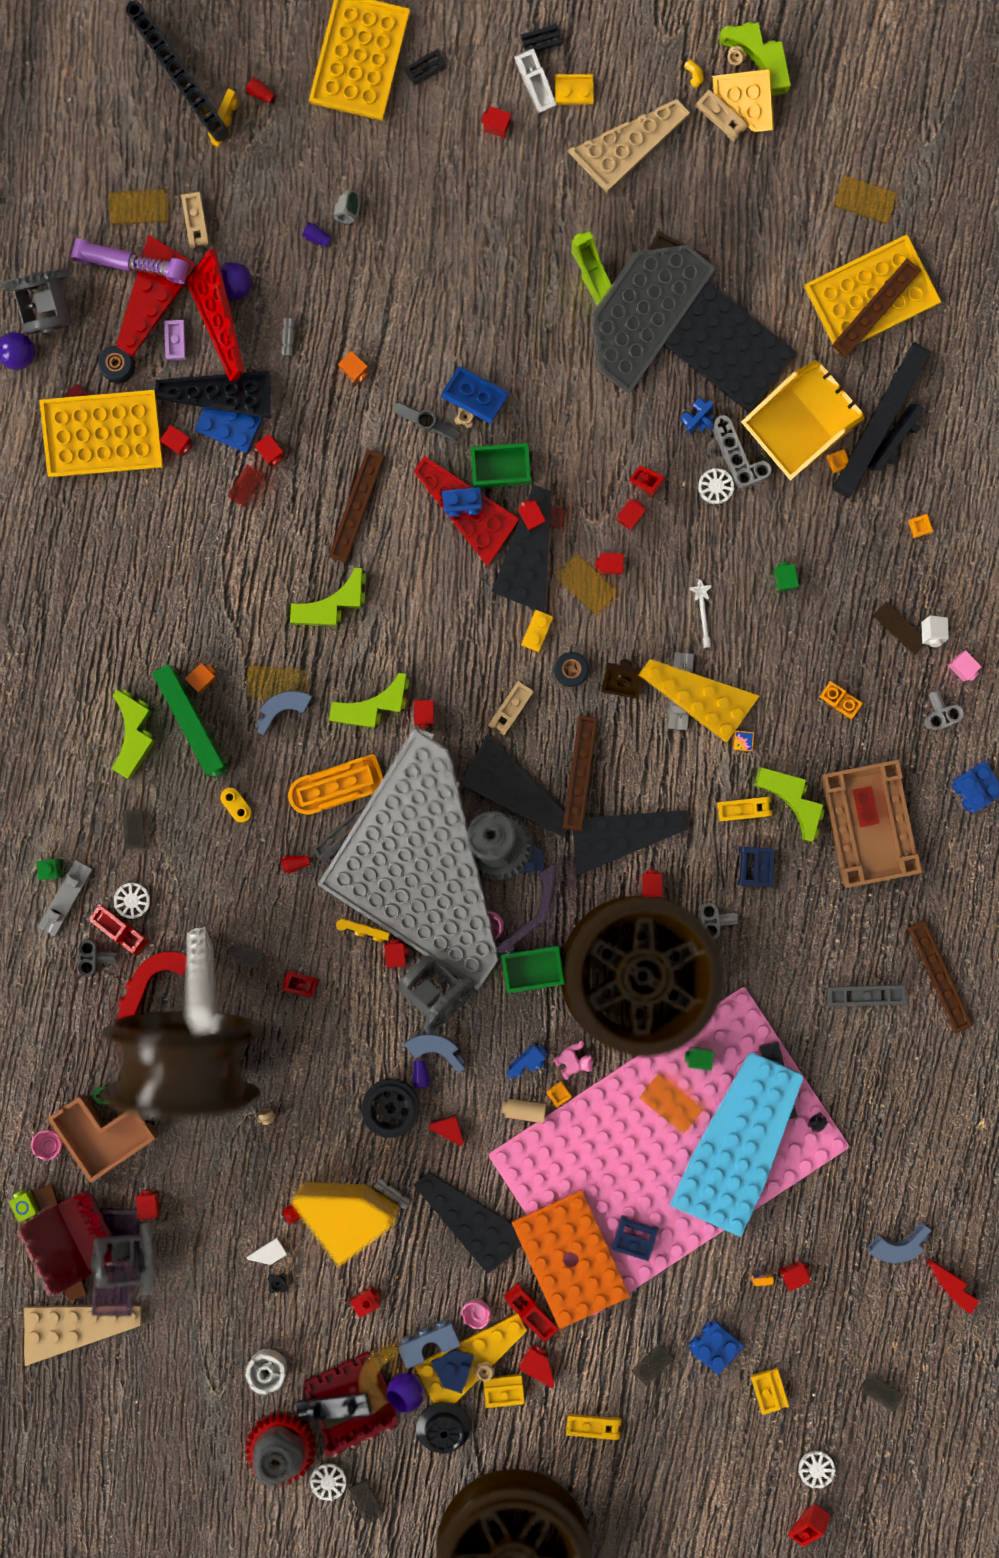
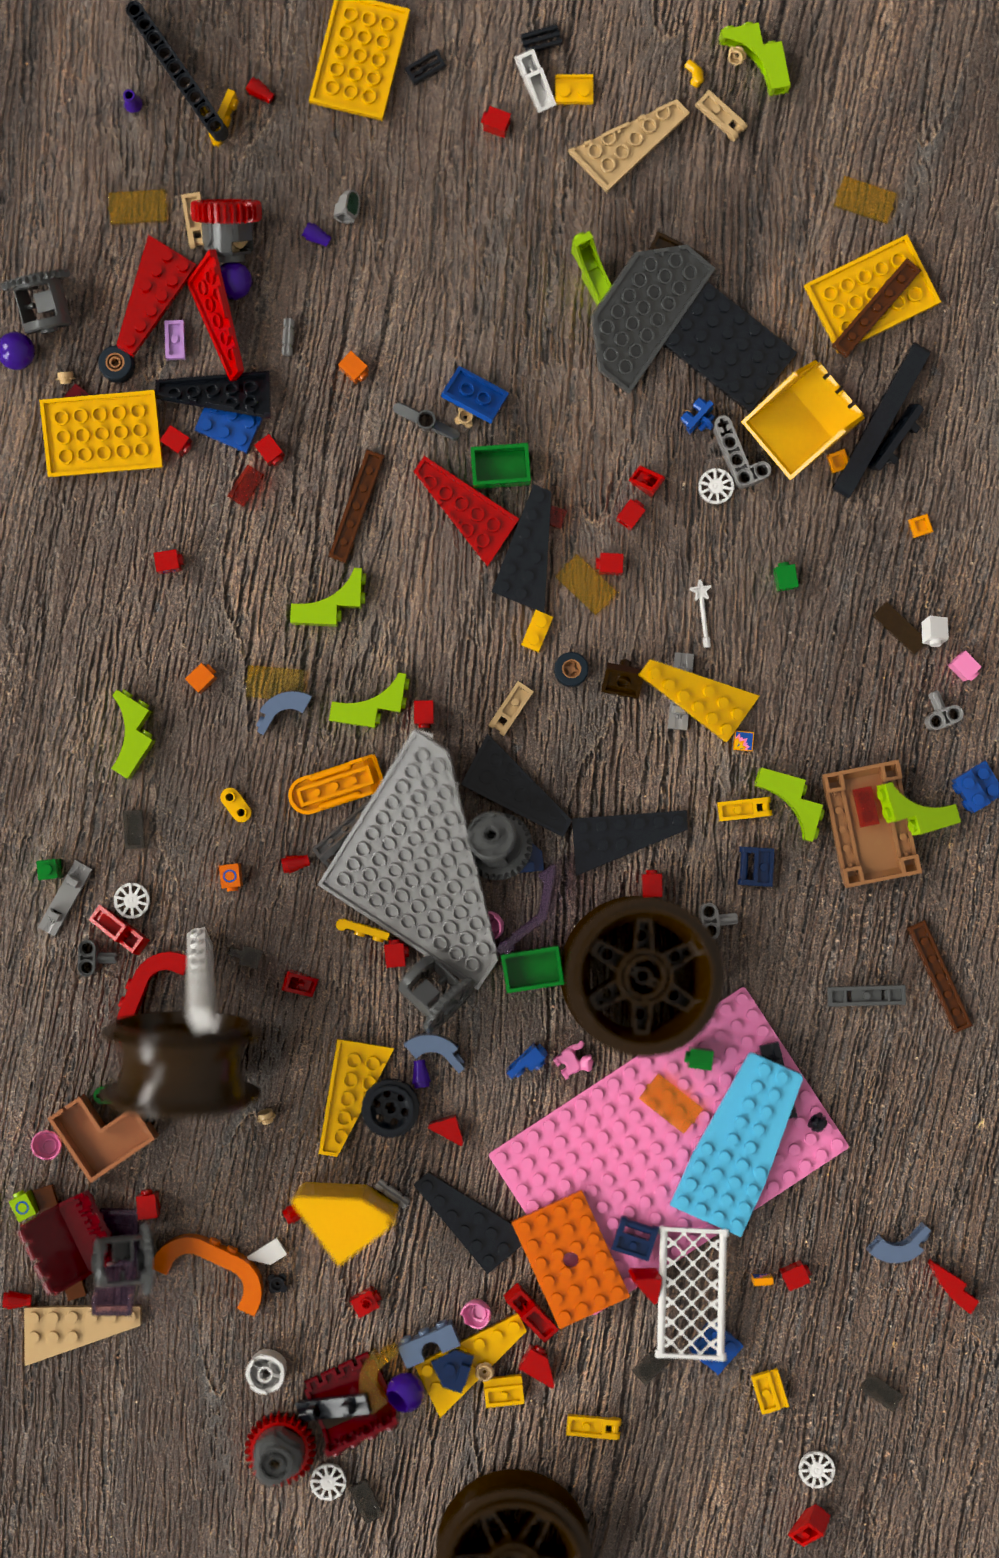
medium lavender piece [71,239,190,284] -> none
green brick [152,664,229,778] -> none
black piece [416,1402,470,1454] -> none
blue bracket [442,487,483,517] -> none
tan brick [502,1098,546,1123] -> none
red brick [518,499,546,531] -> none
light orange tile [546,1080,572,1108] -> none
reddish brown tile [562,715,598,832] -> none
yellow plate [713,69,774,132] -> none
light orange slope [820,681,863,720] -> none
none -> red cone [3,1290,32,1310]
none -> tan plate [56,372,75,384]
none -> dark purple cone [123,89,143,113]
none -> orange arch [153,1234,264,1317]
none -> red brick [154,549,184,574]
none -> piece [190,199,262,262]
none -> orange brick [219,863,243,892]
none -> yellow wing [318,1039,394,1157]
none -> red slope [628,1268,662,1305]
none -> white door [655,1225,729,1362]
none -> lime arch [876,782,961,836]

